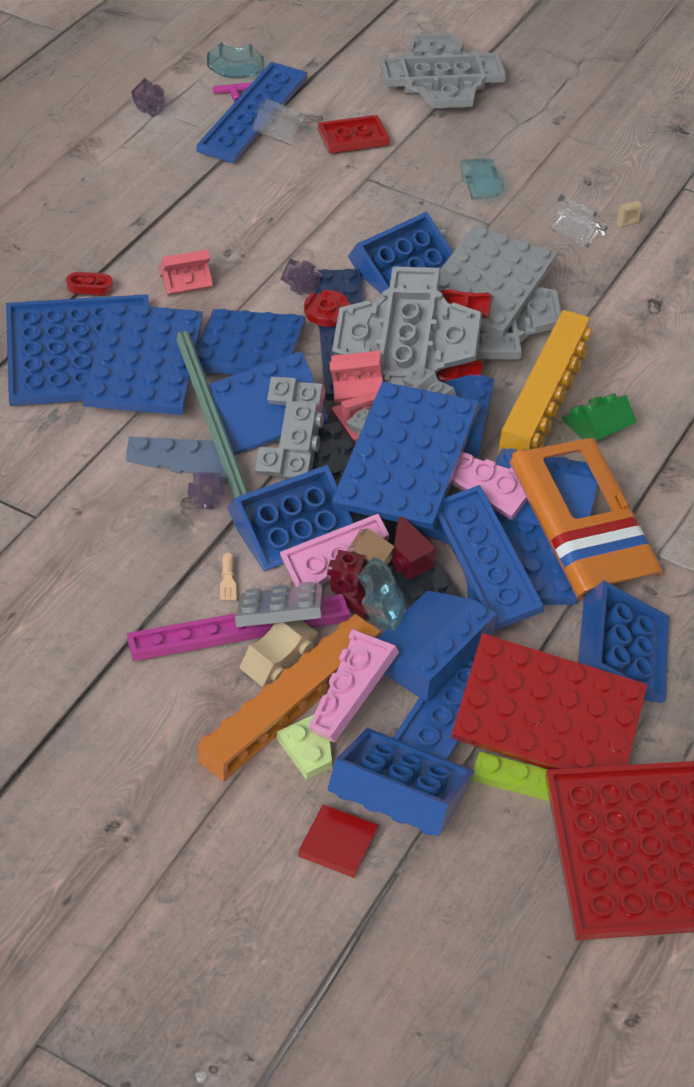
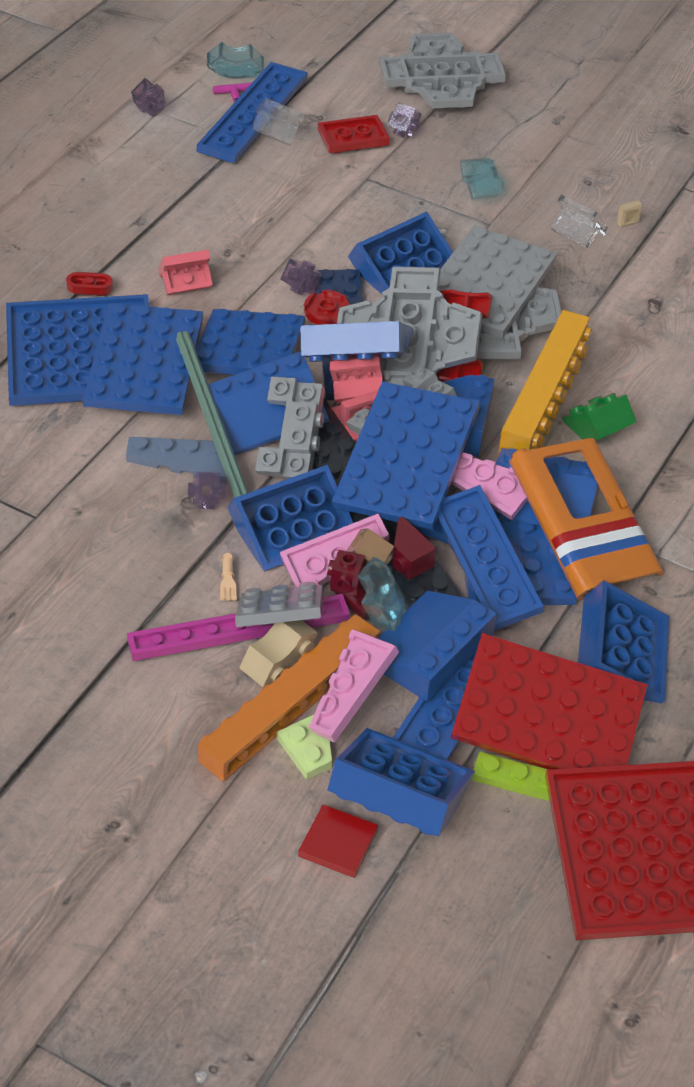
none -> slope [301,321,413,362]
none -> clear purple brick [388,102,422,138]

